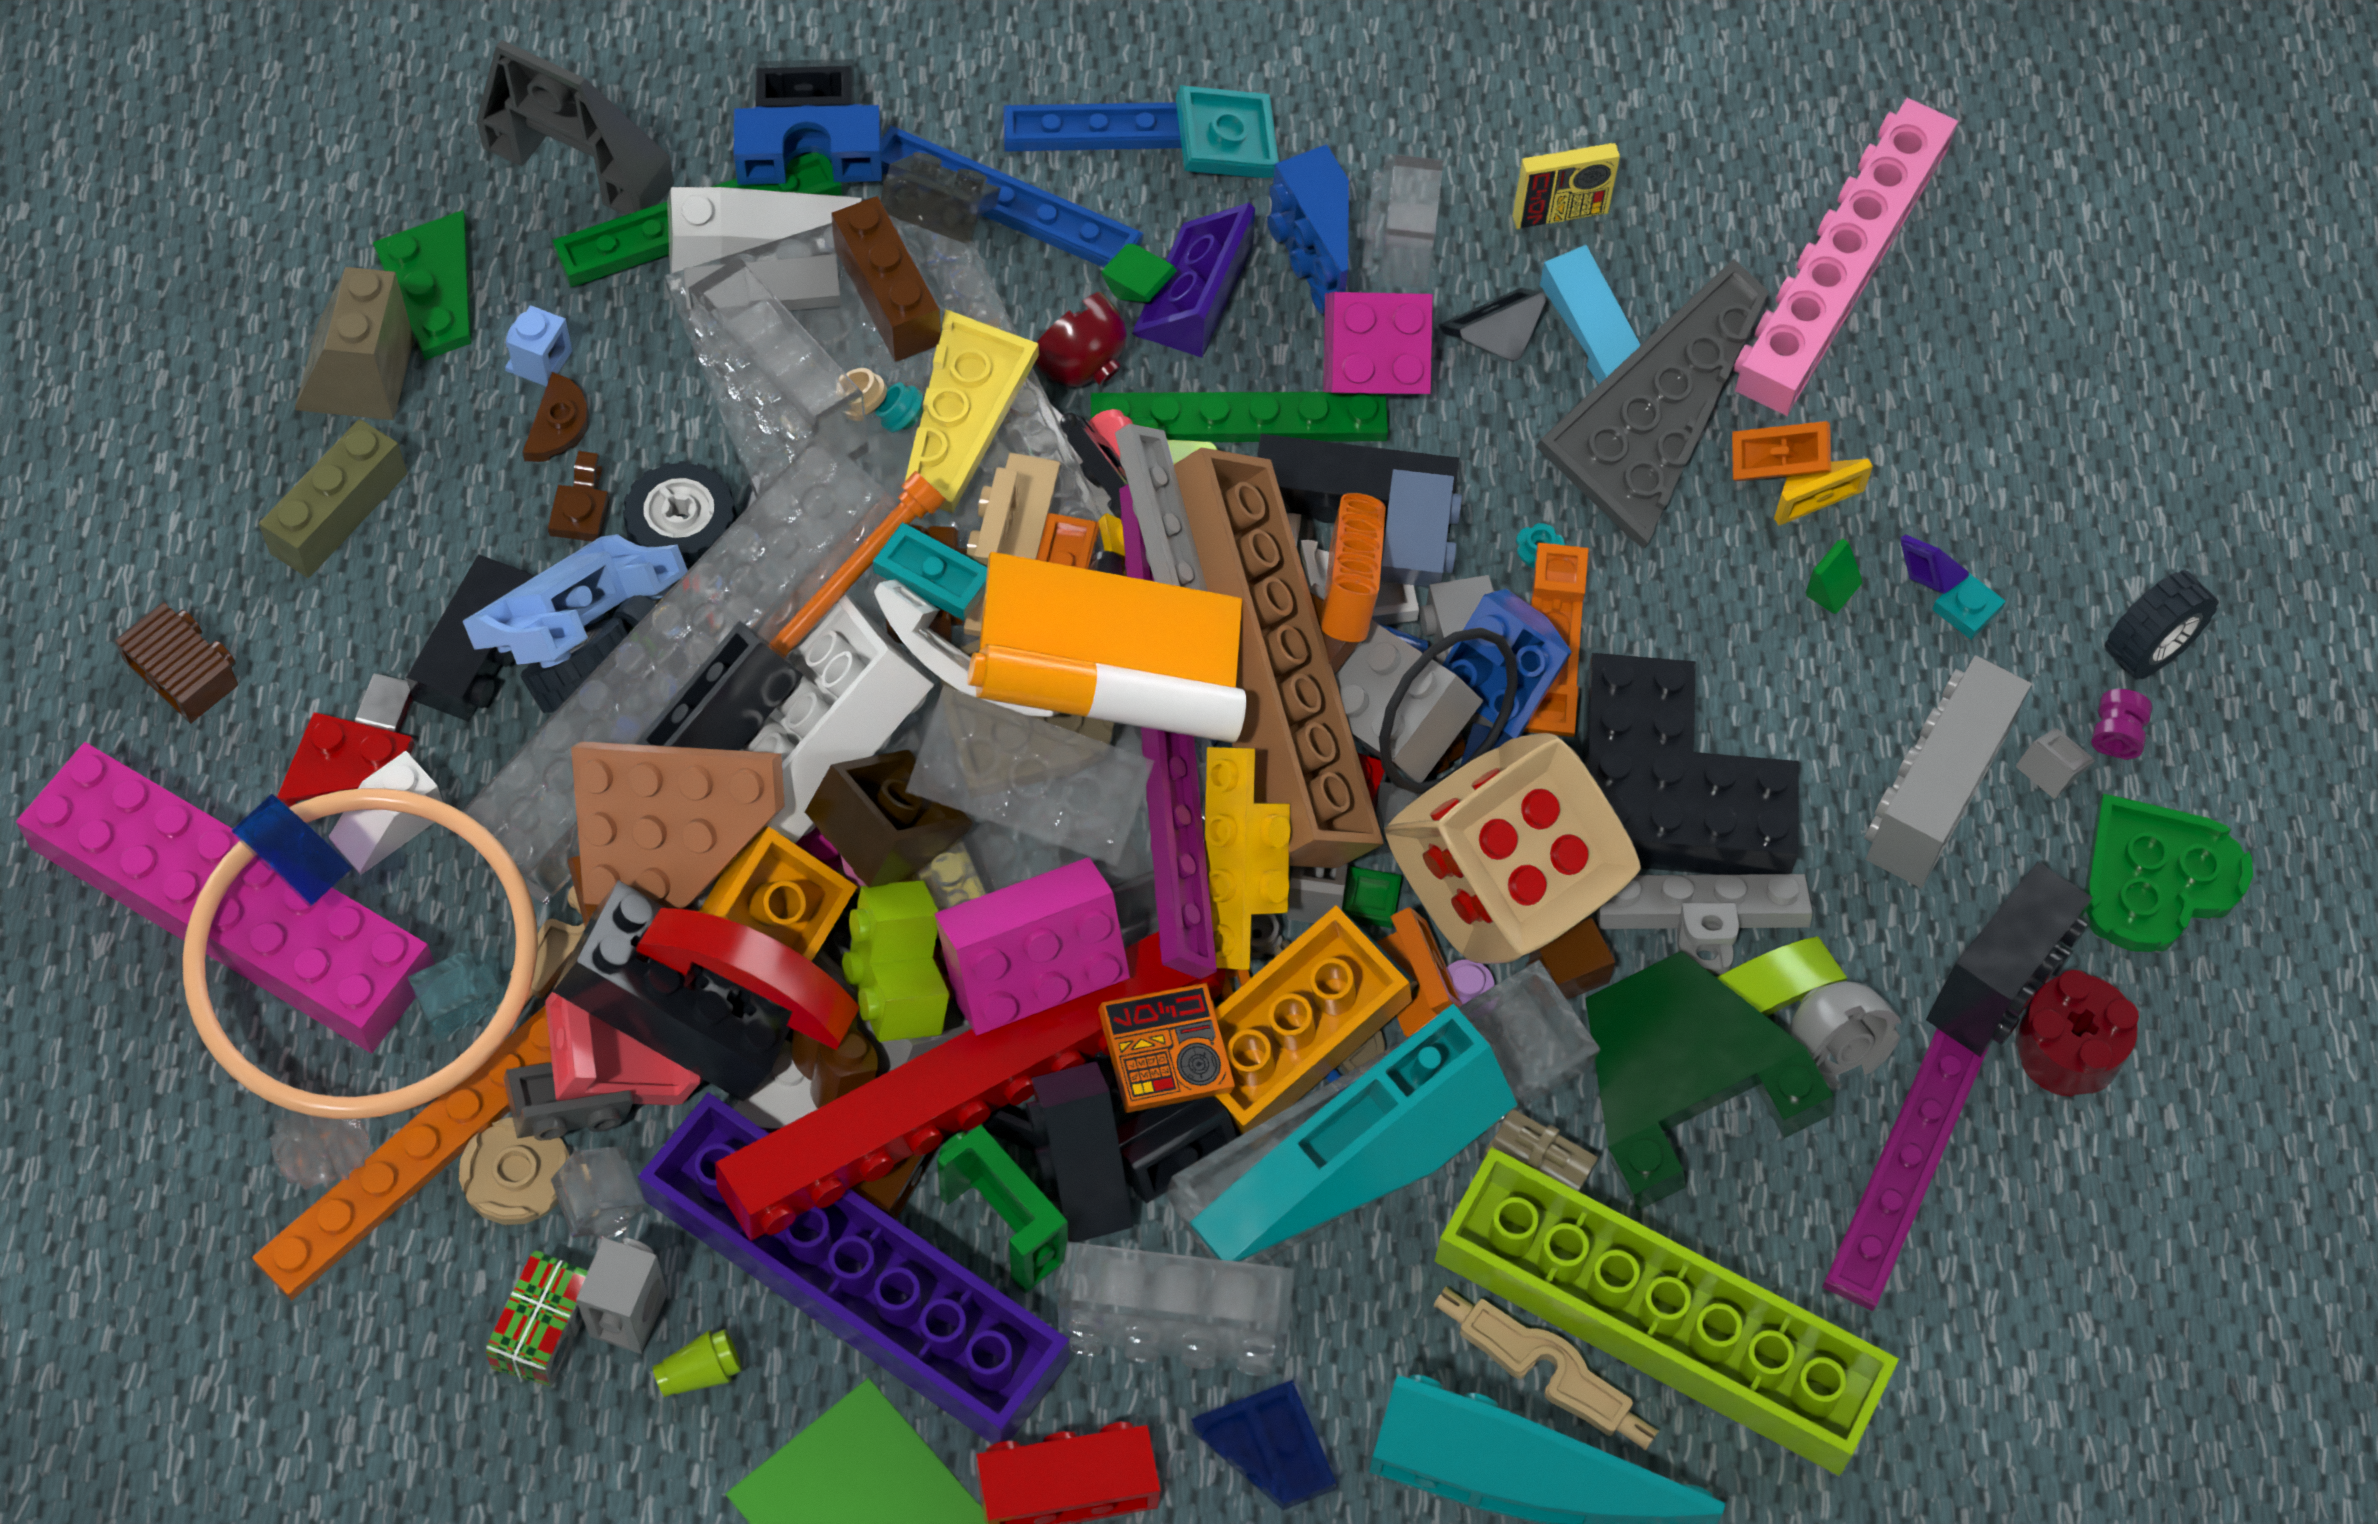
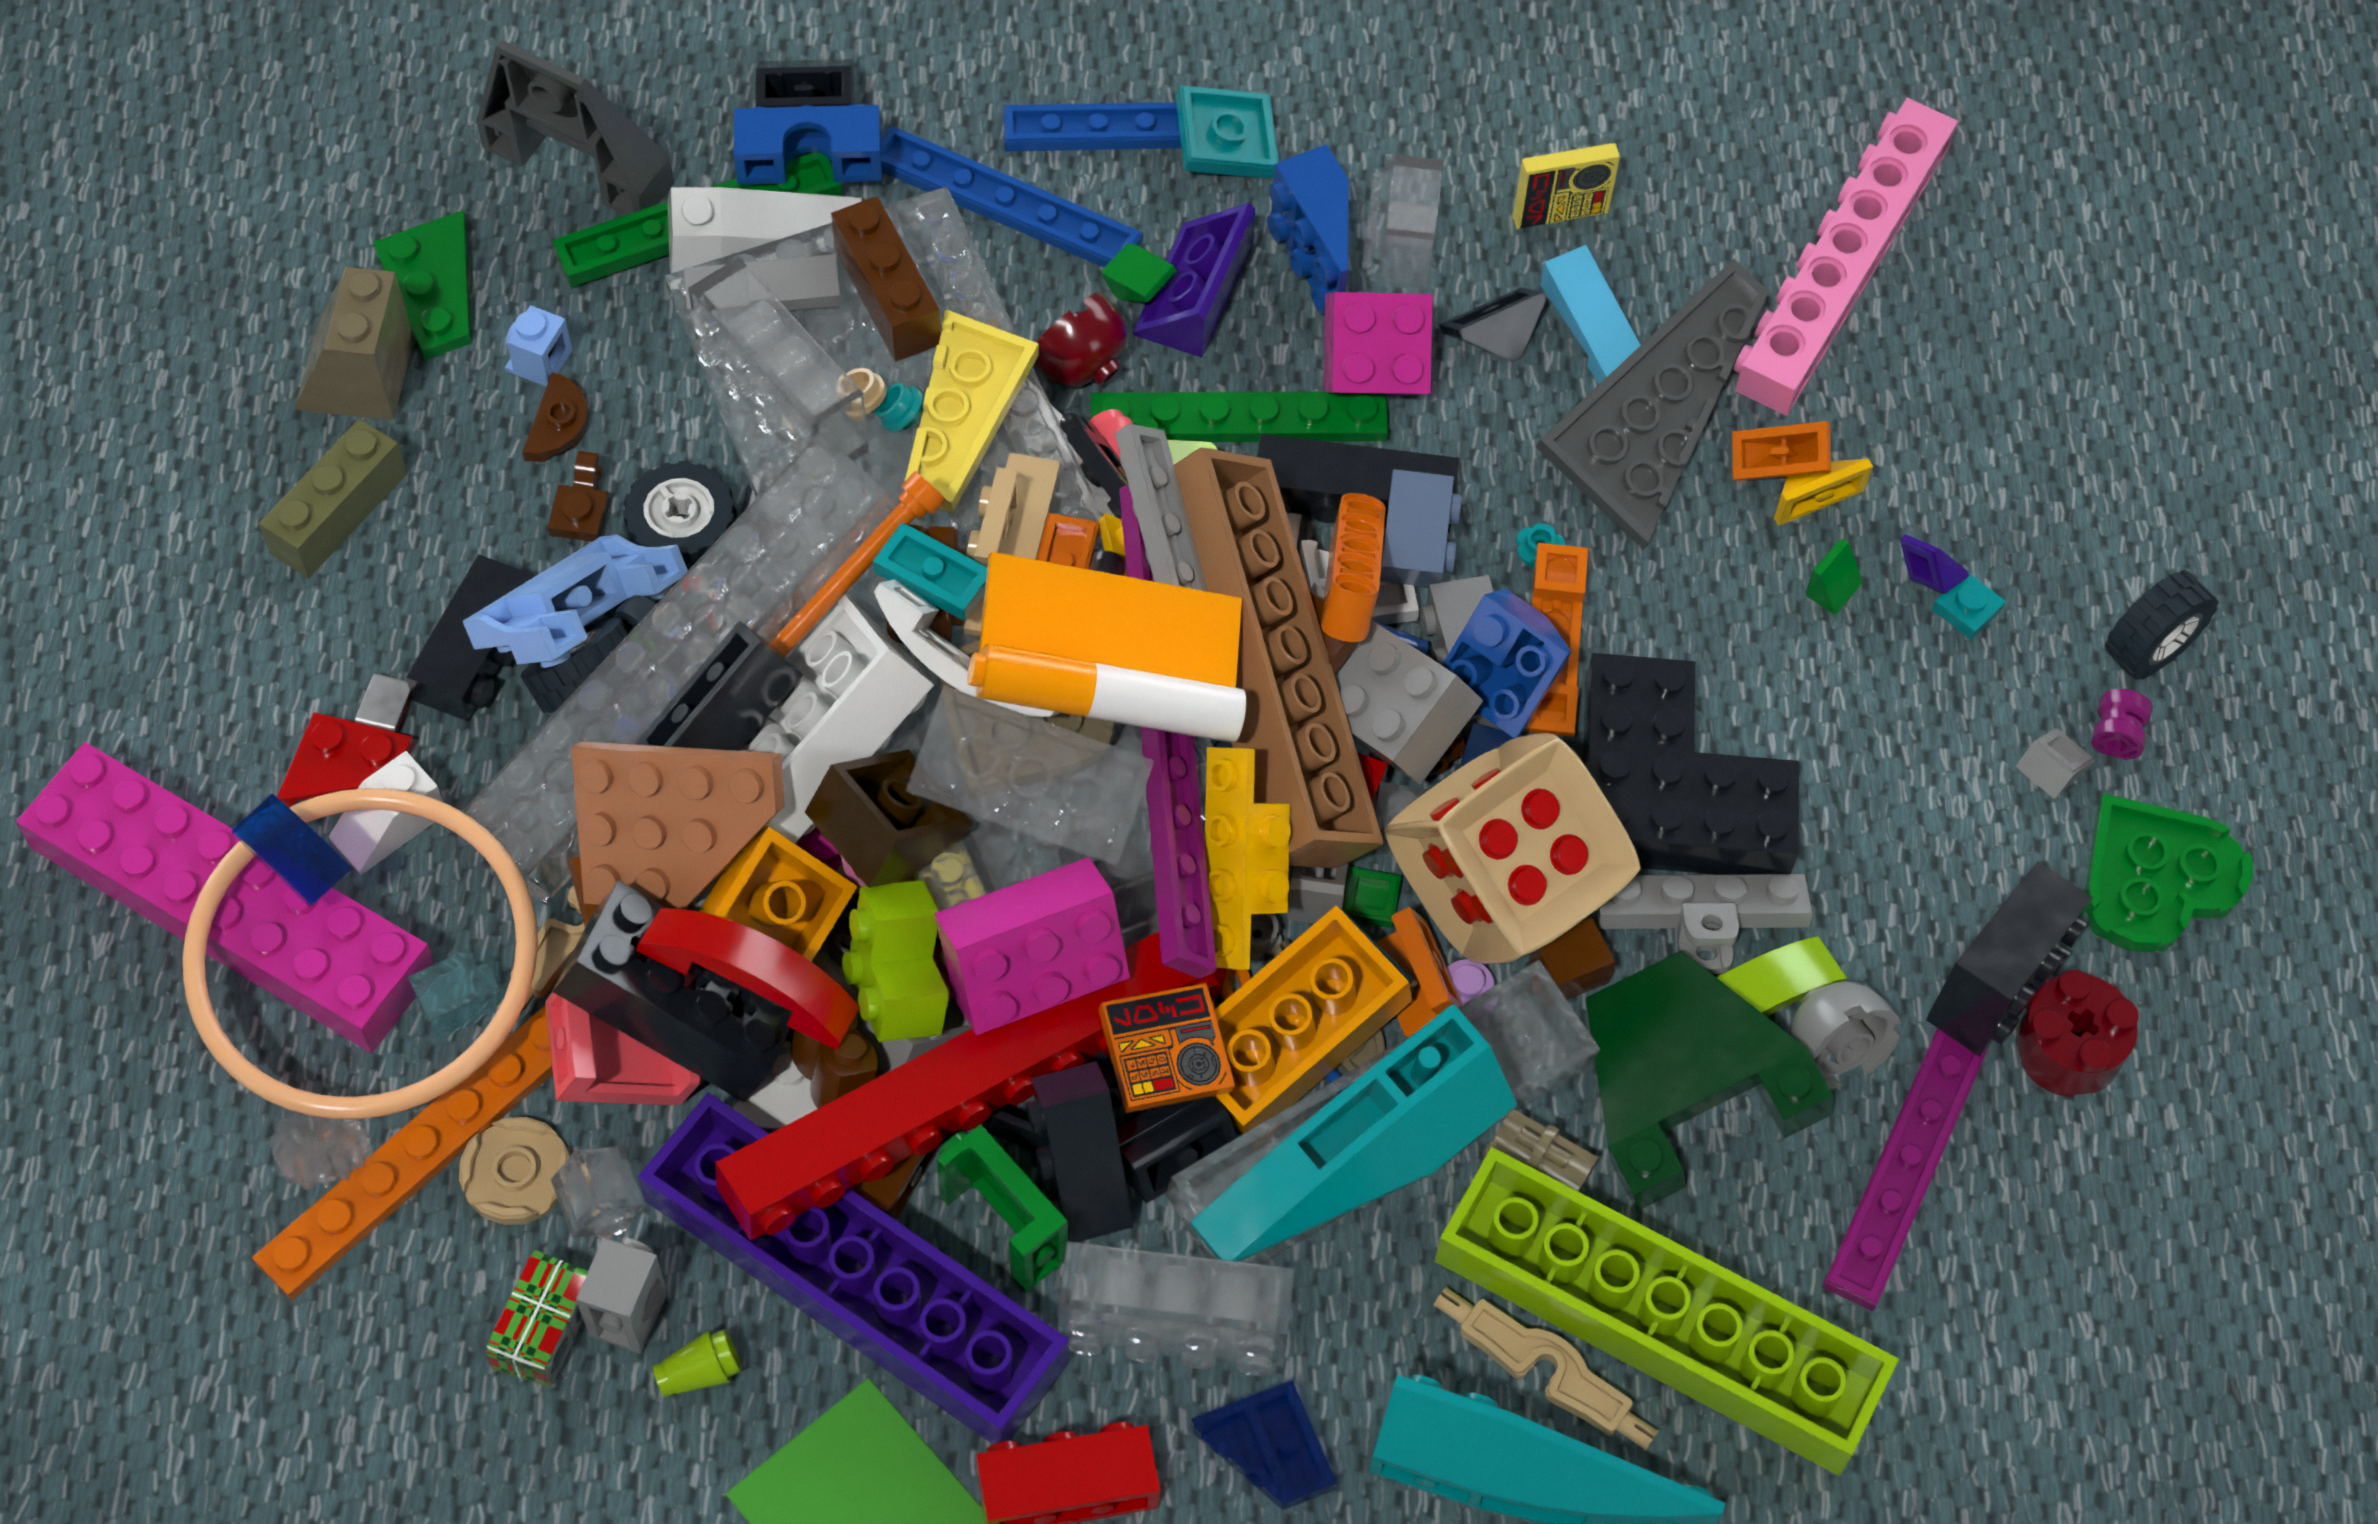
reddish brown brick [114,602,238,724] -> none
dark grey bracket [503,1062,634,1141] -> none
clear smoke bracket [880,152,1001,244] -> none
black piece [1379,627,1518,794] -> none
light grey brick [1864,655,2032,889] -> none

